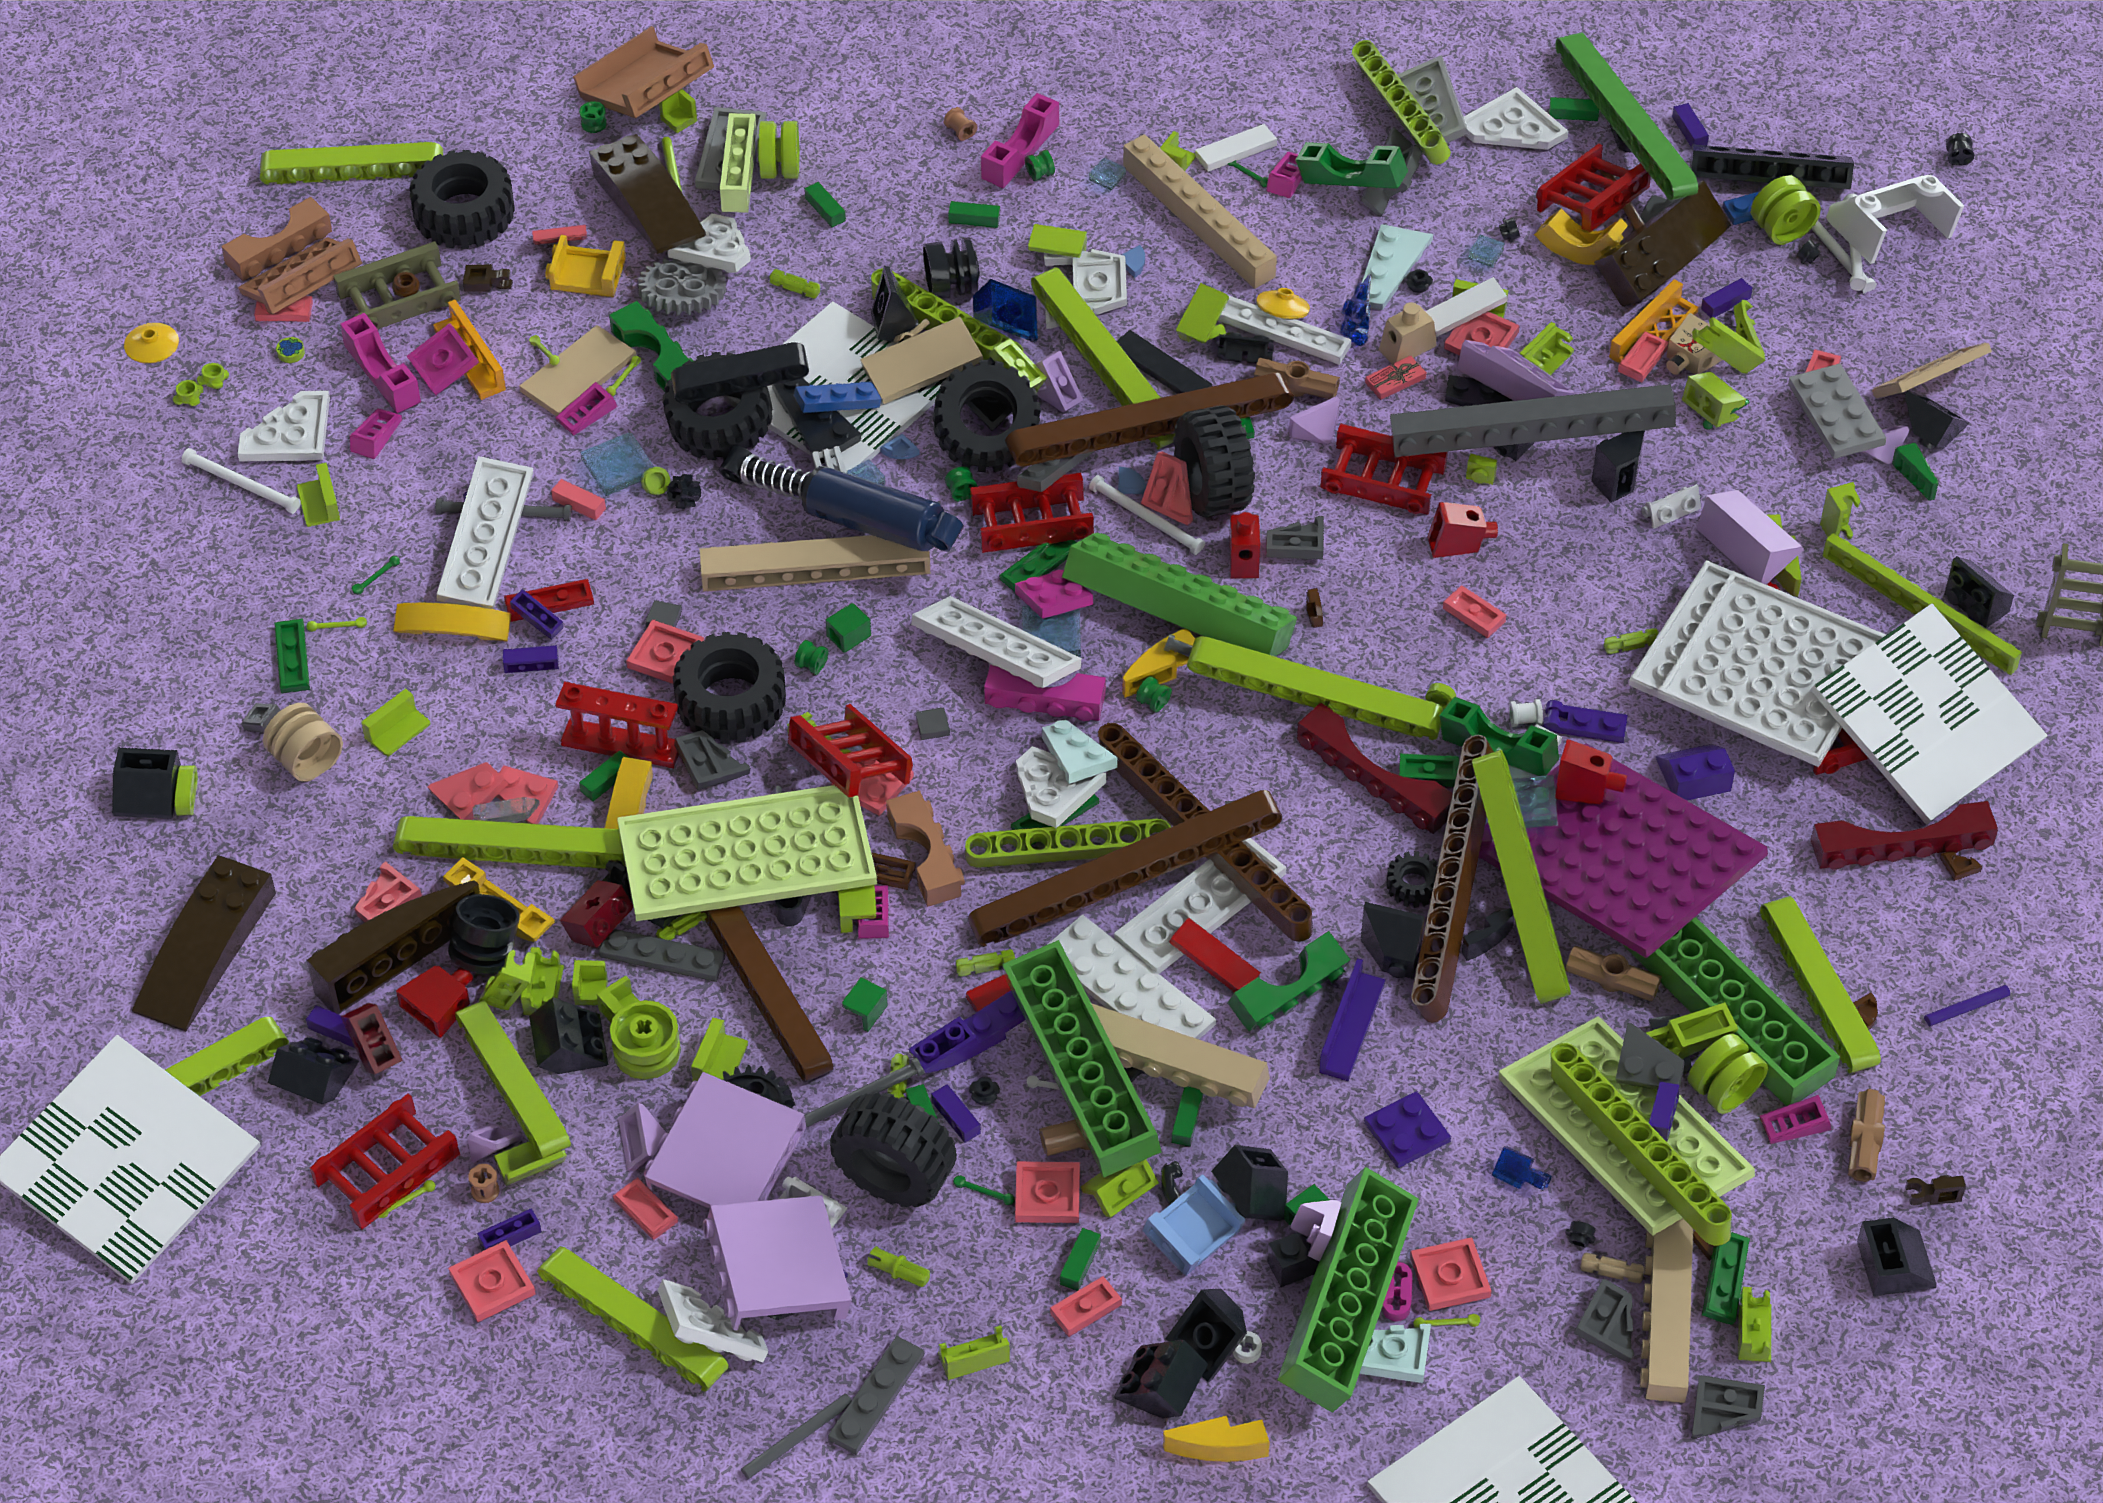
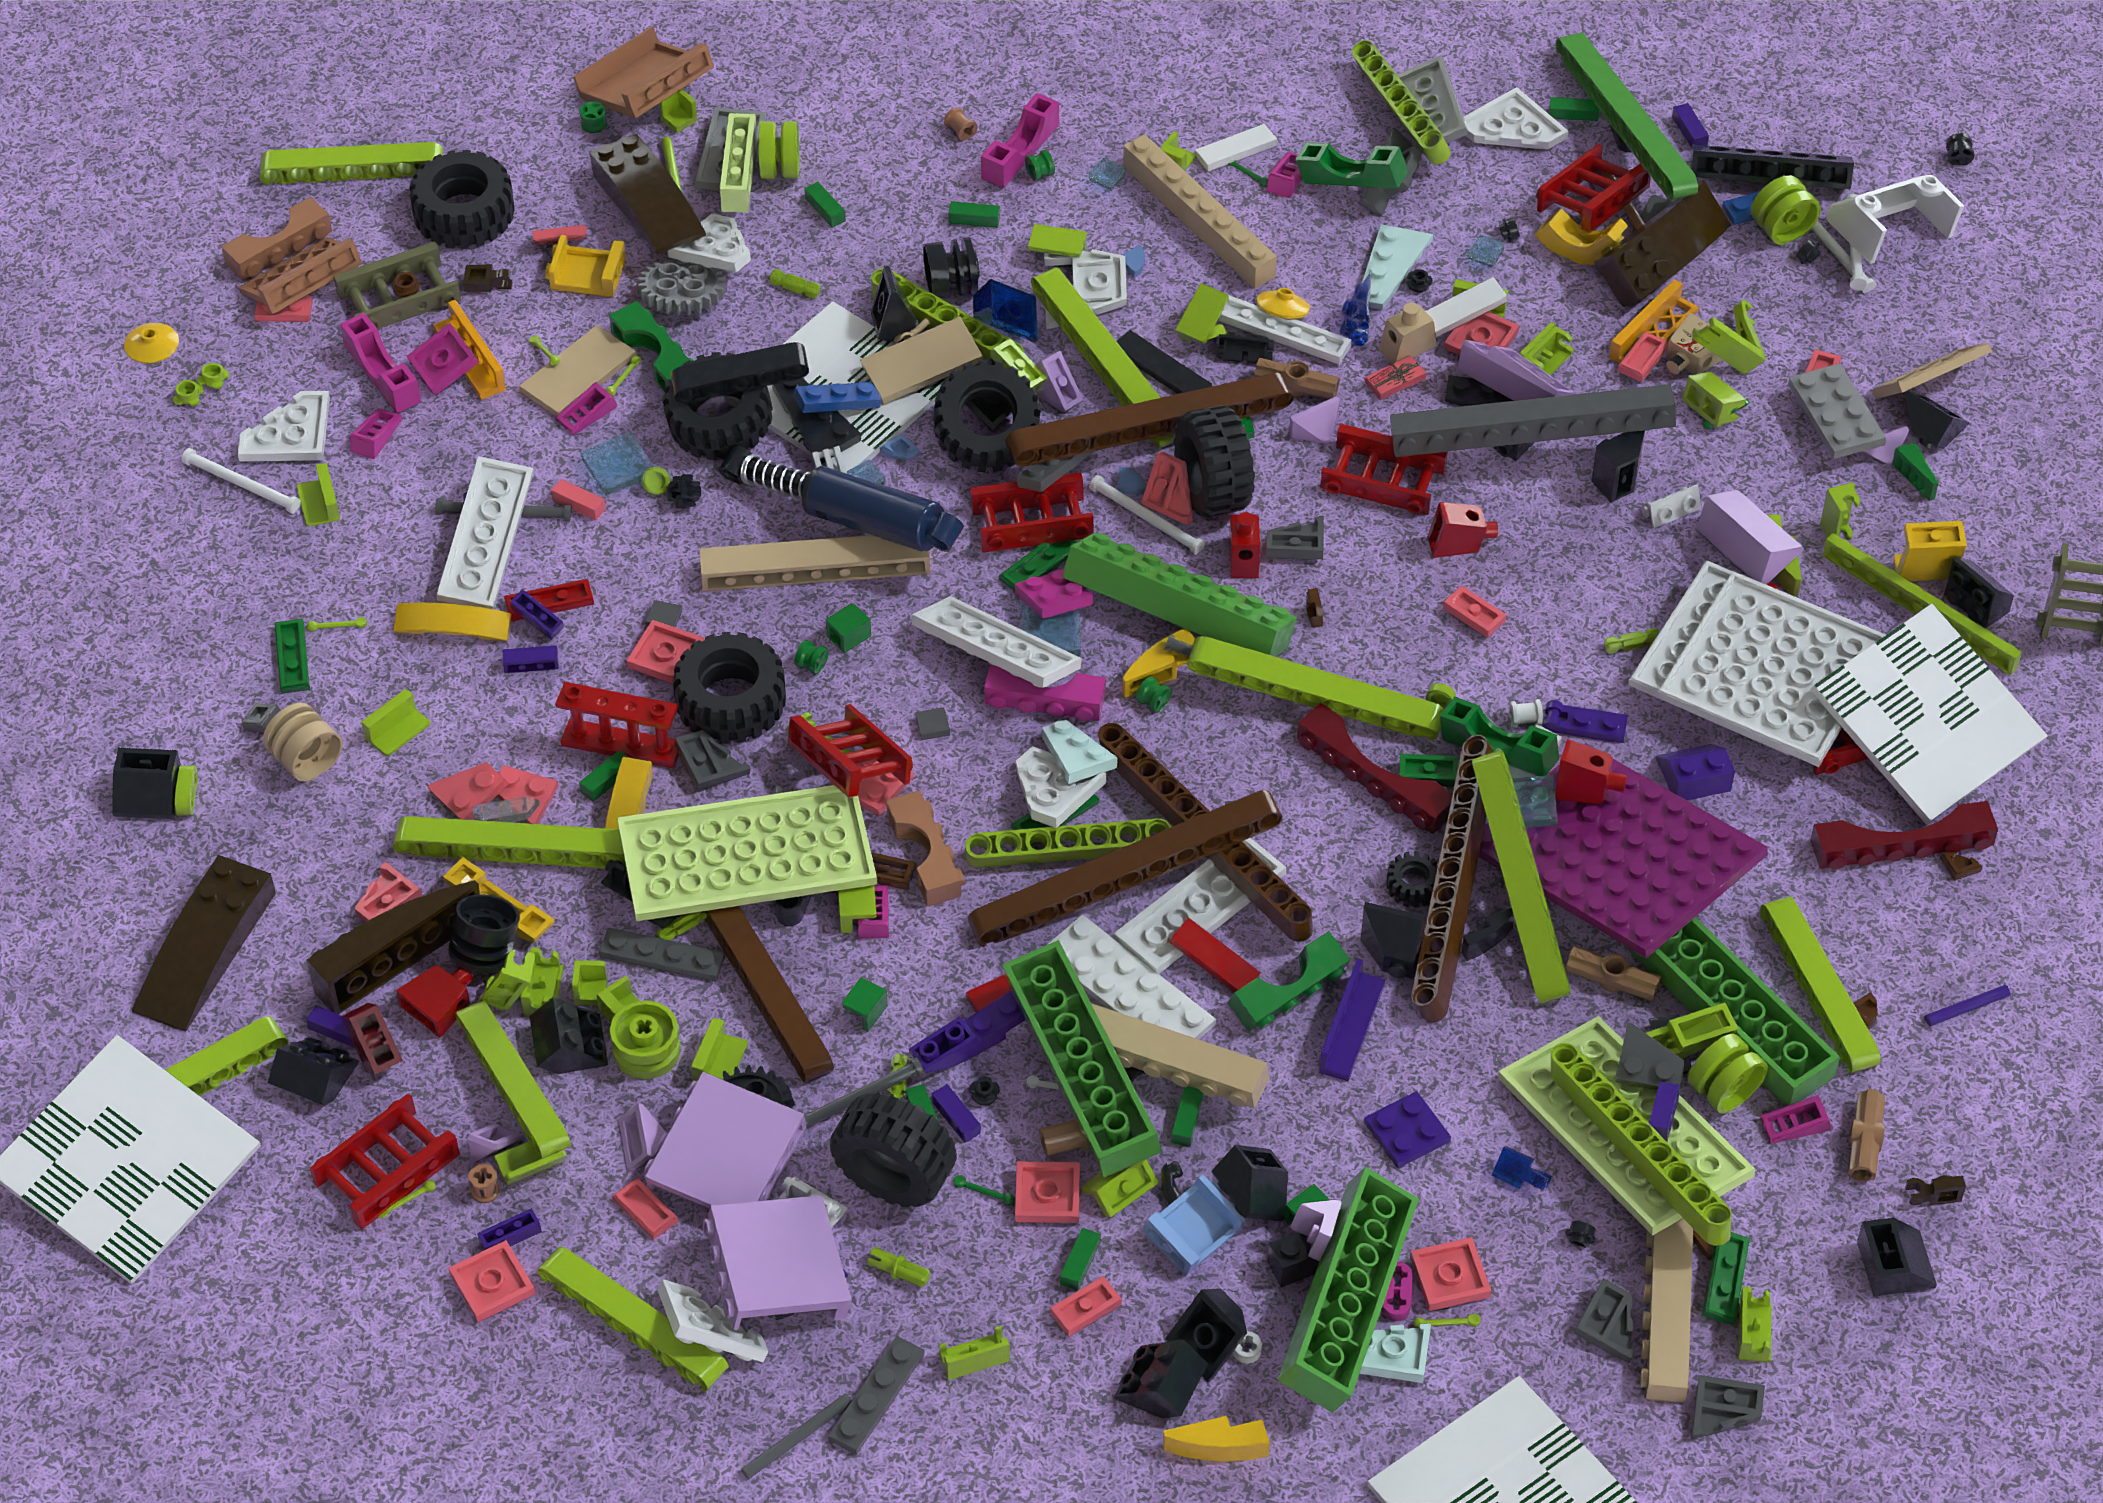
tile [276,337,305,363] -> none
green hinge [352,556,400,595] -> none
dark red brick [560,880,633,948] -> none
green wheel [945,467,978,502] -> none
lime axle [955,949,1015,977] -> none
lime plate [1466,453,1498,485] -> none
tan axle [1580,1252,1644,1283] -> none
dark purple piece [1701,278,1753,318] -> none
none -> yellow panel [1893,521,1967,581]

